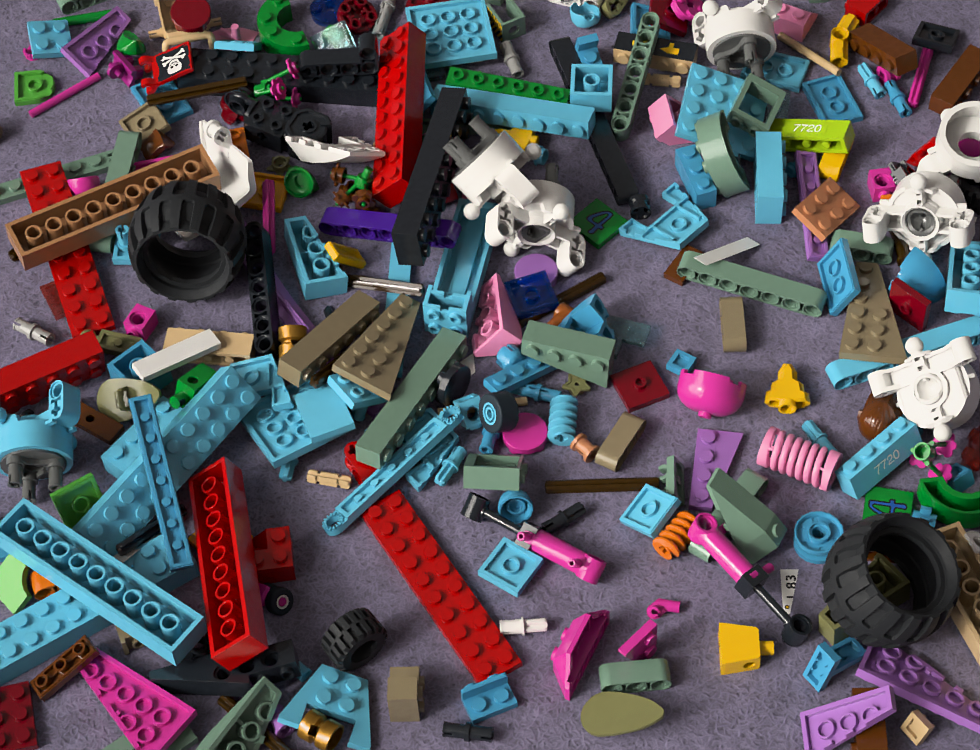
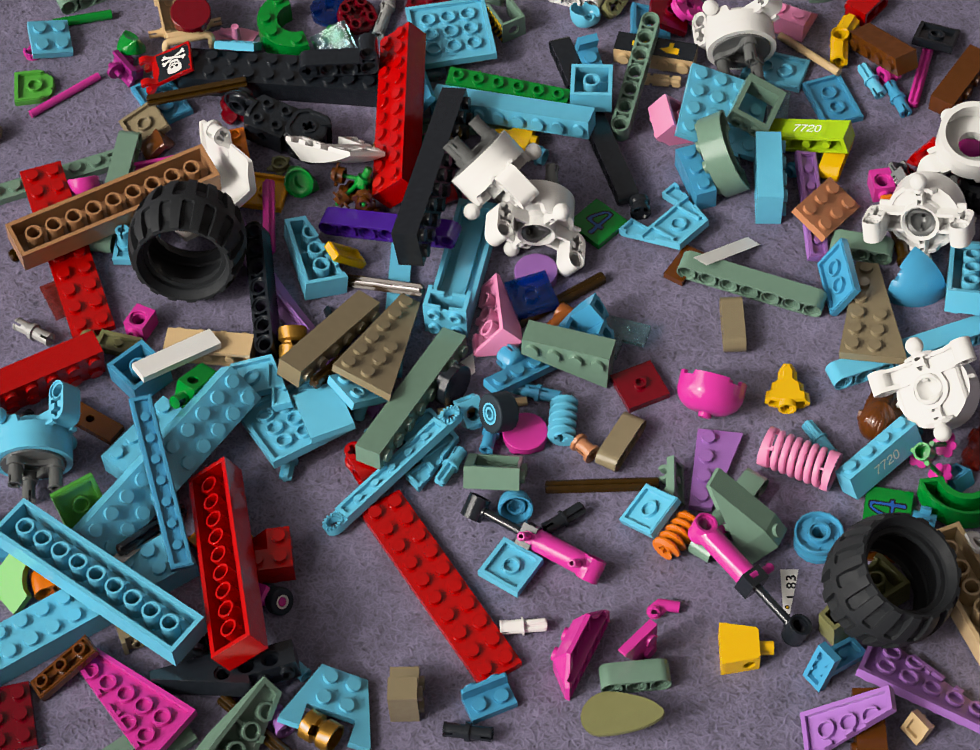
medium lavender wing [60,6,131,78] -> none
shield [97,378,161,423] -> none
plant [254,58,302,108] -> none
tan axle [307,469,352,489] -> none
black tyre [321,607,388,672] -> none
light grey pin [500,41,524,79] -> none
olive plate [562,373,591,398] -> none
dark azure plate [666,349,697,376] -> none
dark red plate [889,278,932,332] -> none

